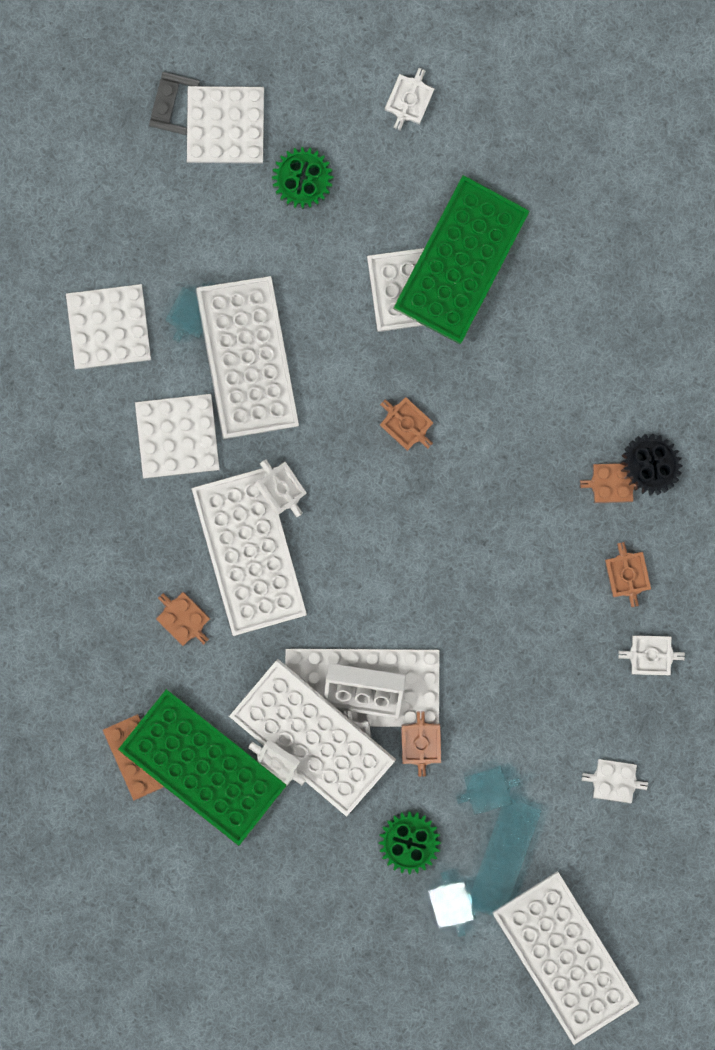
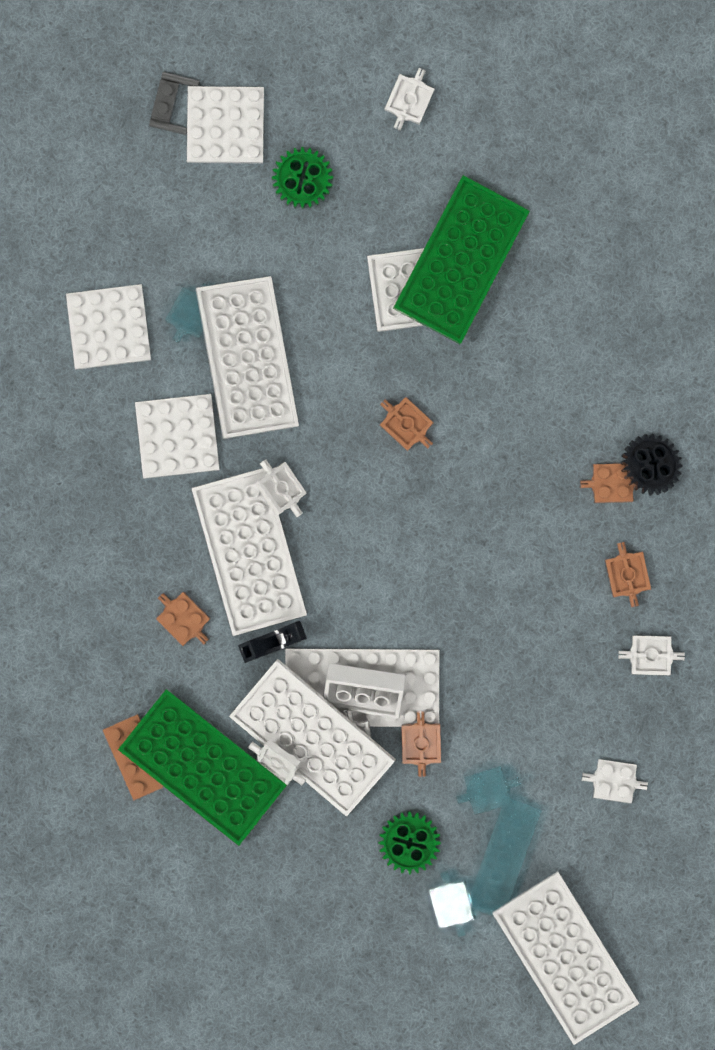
none -> black arch [238,621,307,663]

